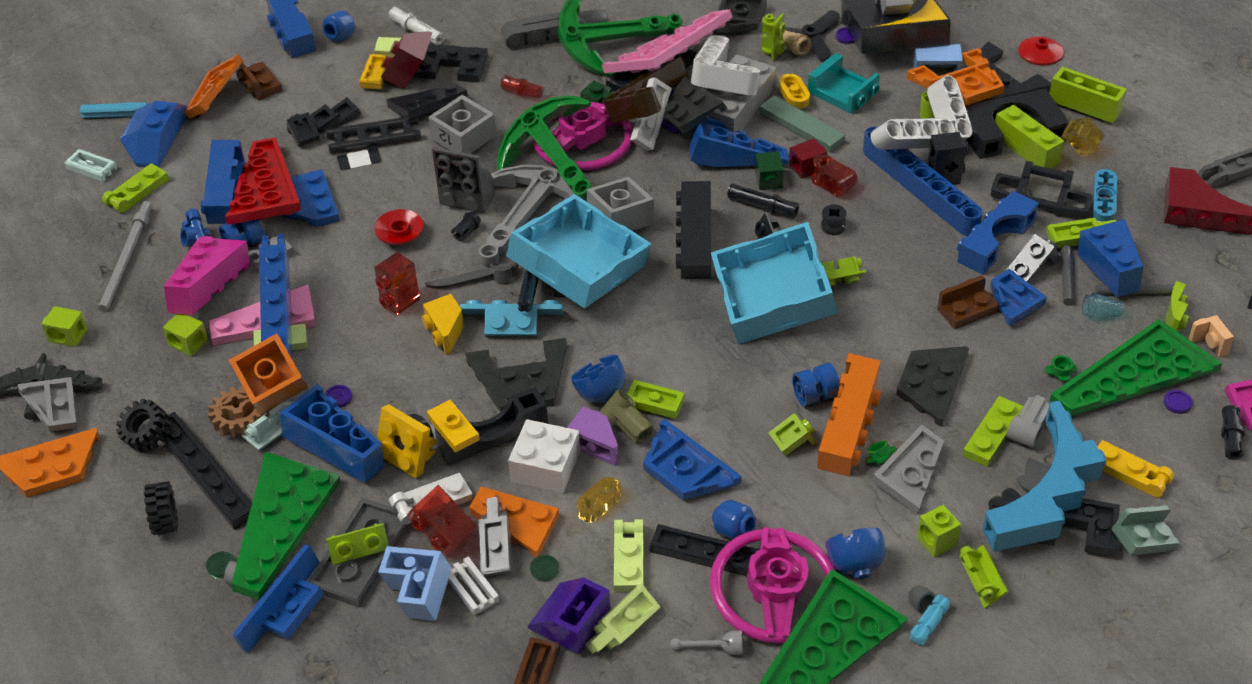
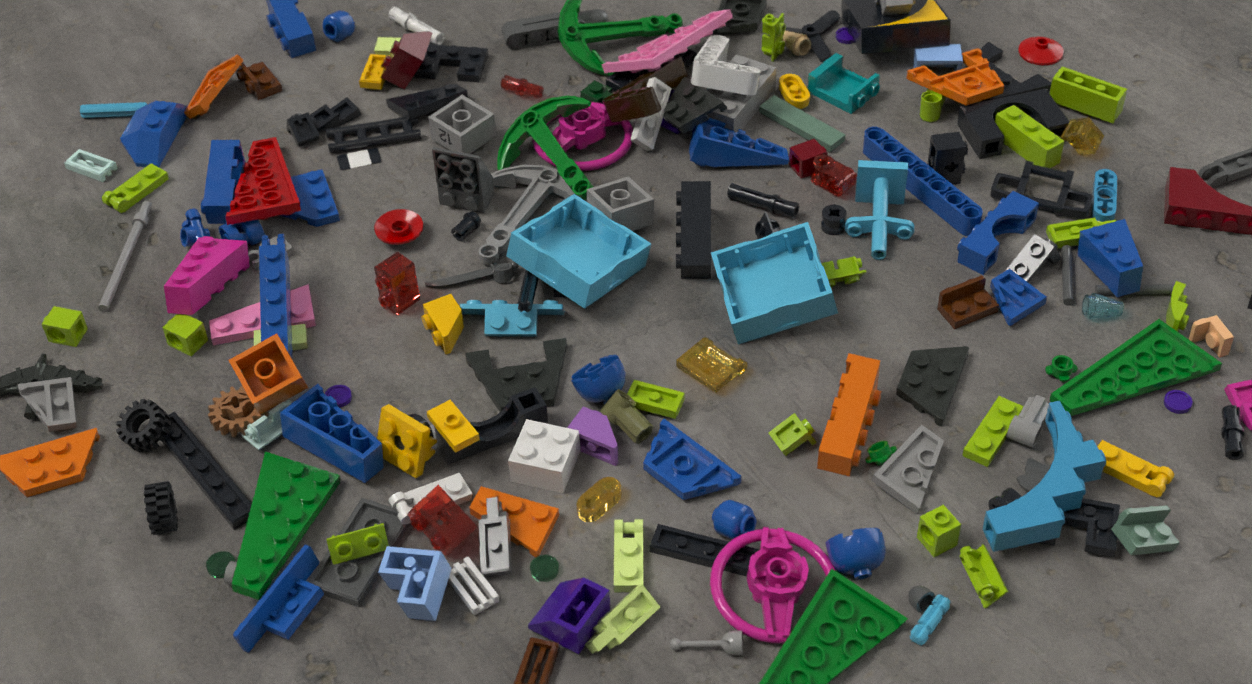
dark green brick [755,151,784,190] -> none
blue wheel [792,363,840,407] -> none
white beam [871,75,973,149] -> none
none -> clear yellow plate [676,337,748,393]
none -> medium azure piece [845,160,915,260]

